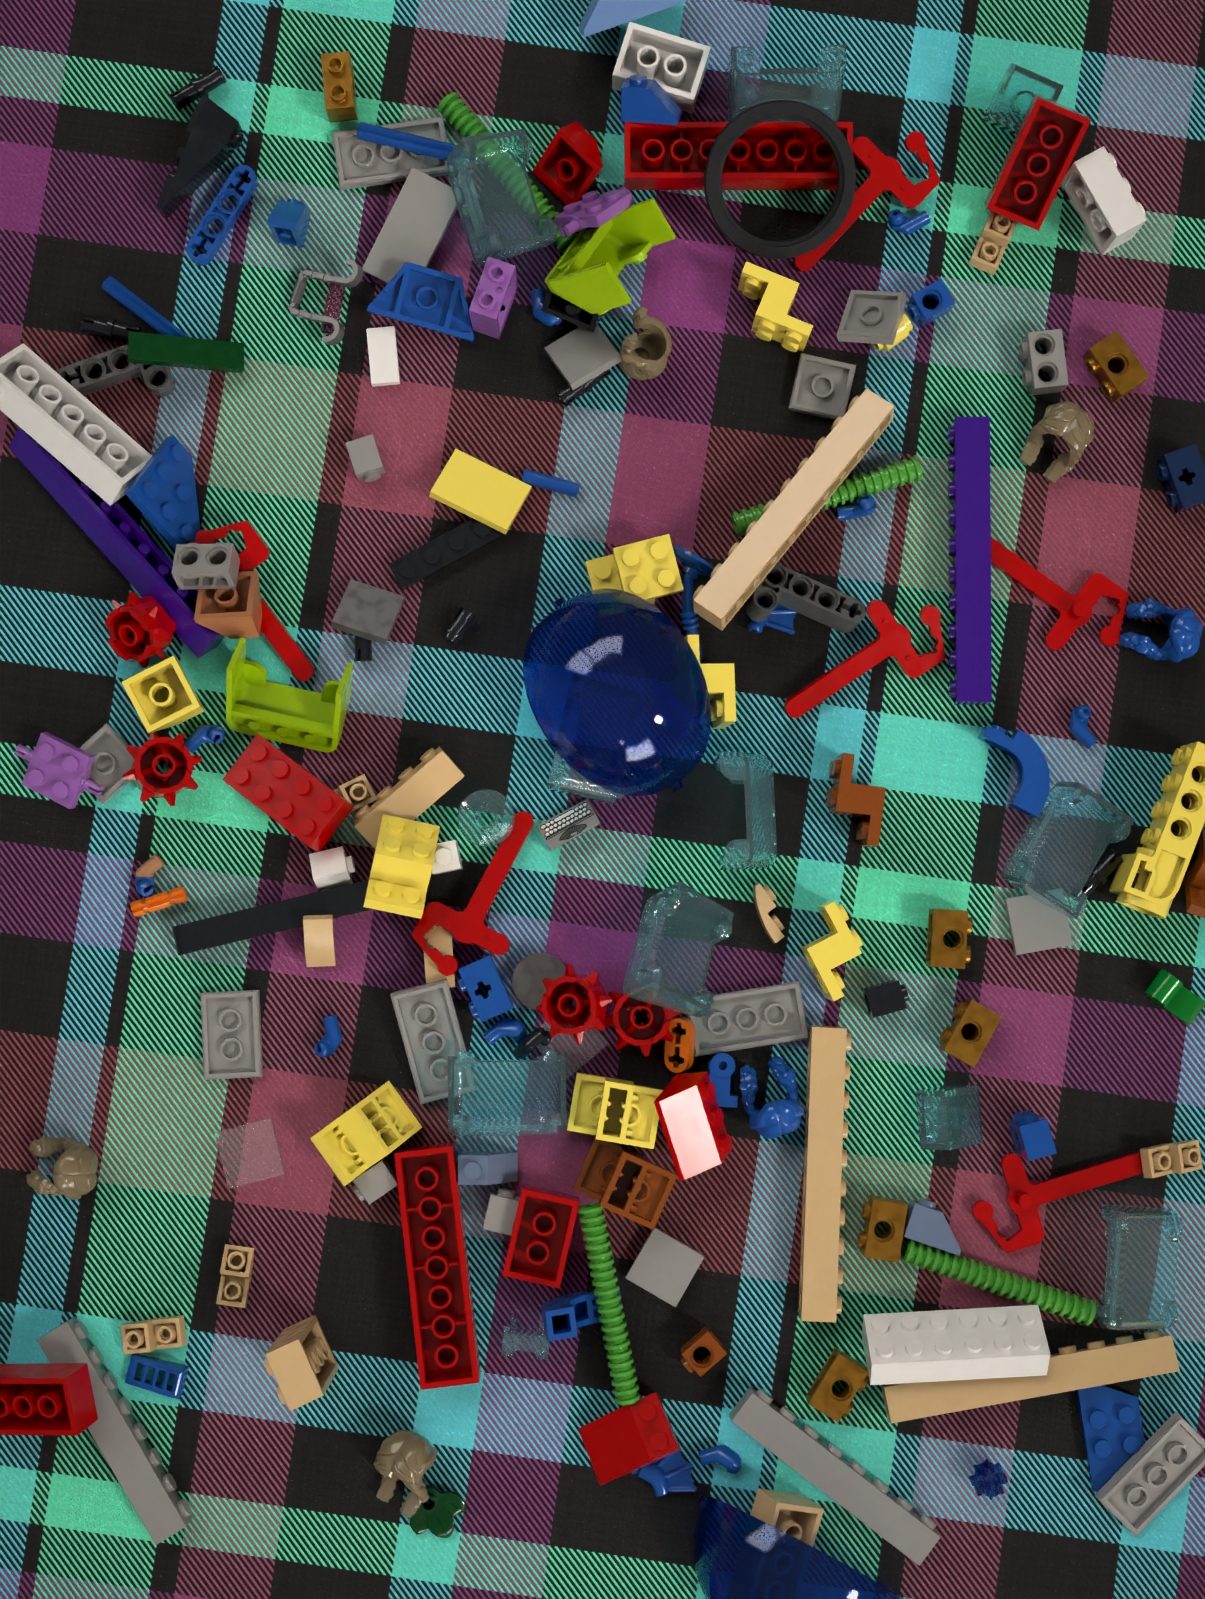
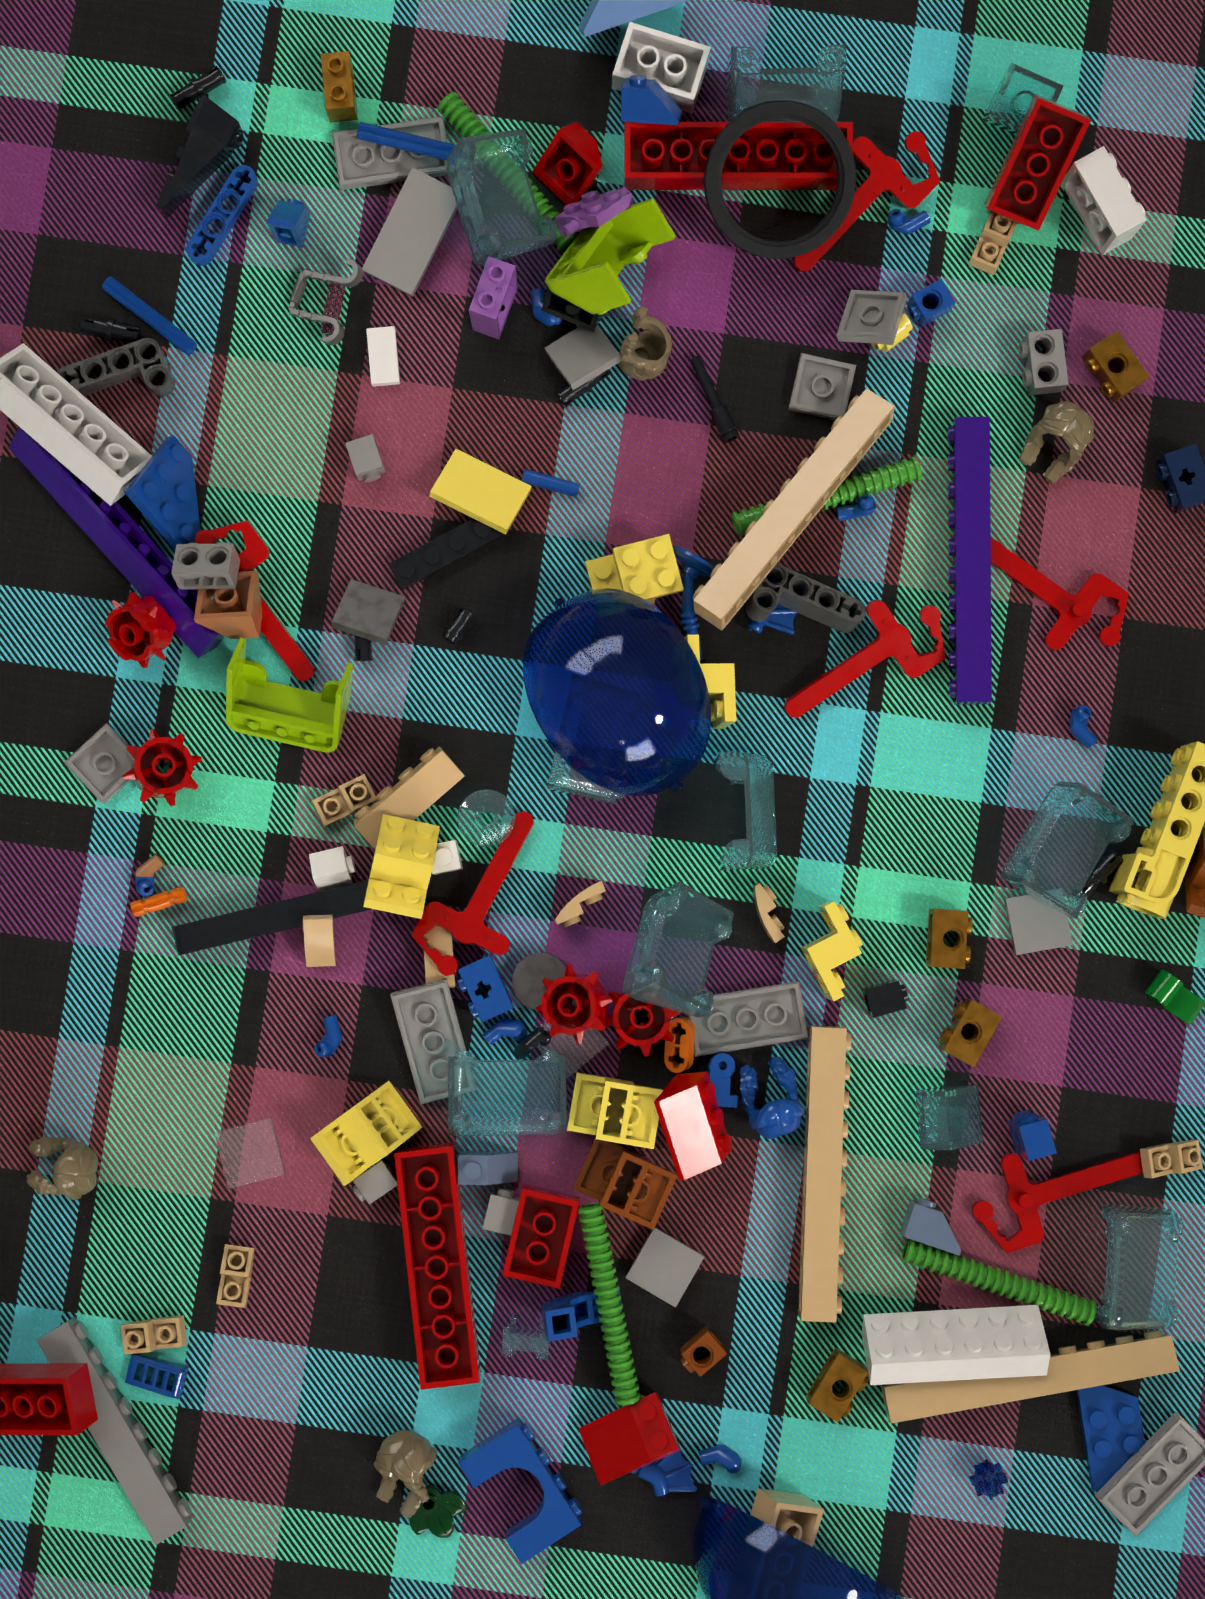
medium lavender plate [14,732,104,809] -> none
light yellow slope [122,655,205,734] -> none
dark green tile [127,331,244,373] -> none
blue arm [183,725,225,753] -> none
light grey tile [200,990,263,1080] -> none
red brick [222,733,354,852] -> none
tan brick [264,1315,339,1411] -> none
blue wing [367,262,474,342] -> none
slope [537,799,601,851] -> none
light grey brick [729,1386,941,1566] -> none
light yellow bracket [738,261,813,352] -> none
dark orange bracket [825,753,886,848] -> none
pearl gold brick [857,1195,908,1263] -> none
blue arch [978,725,1050,818] -> none
blue hair [1119,598,1203,663] -> none
none -> blue arch [458,1417,583,1564]
none -> tan slope [555,881,606,927]
none -> black pin [690,356,740,443]

